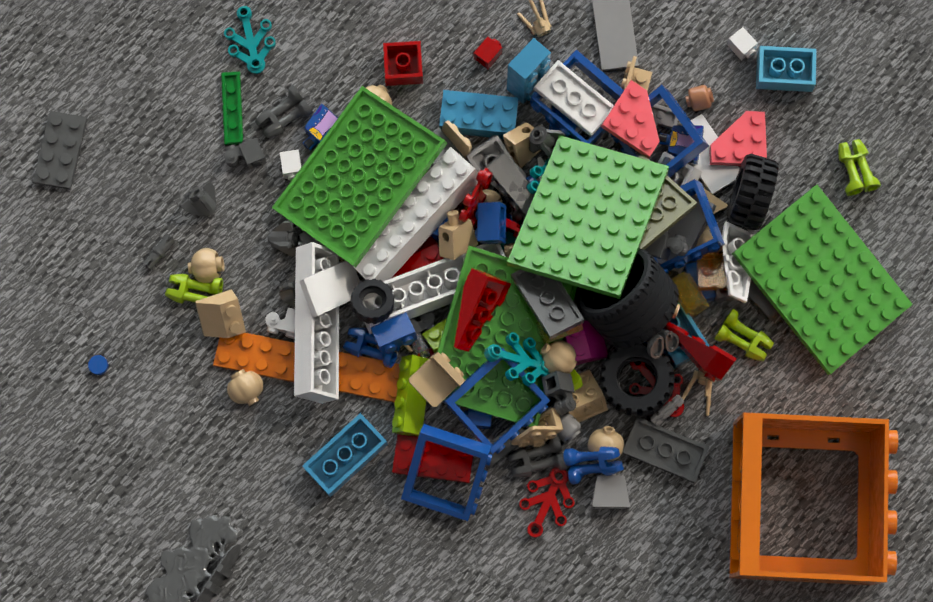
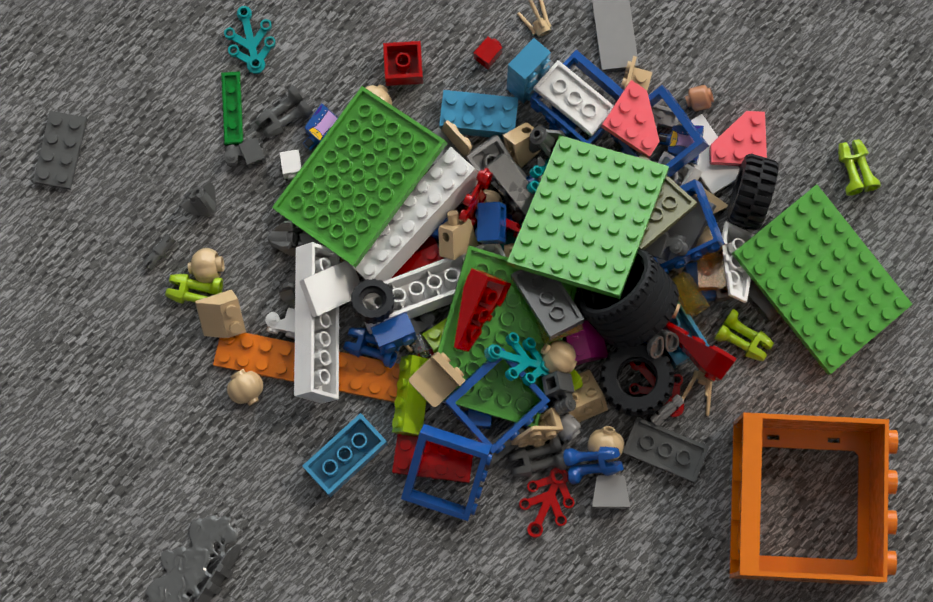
blue tile [88,355,109,375] -> none
white brick [727,27,758,61] -> none
medium azure brick [756,46,817,92] -> none

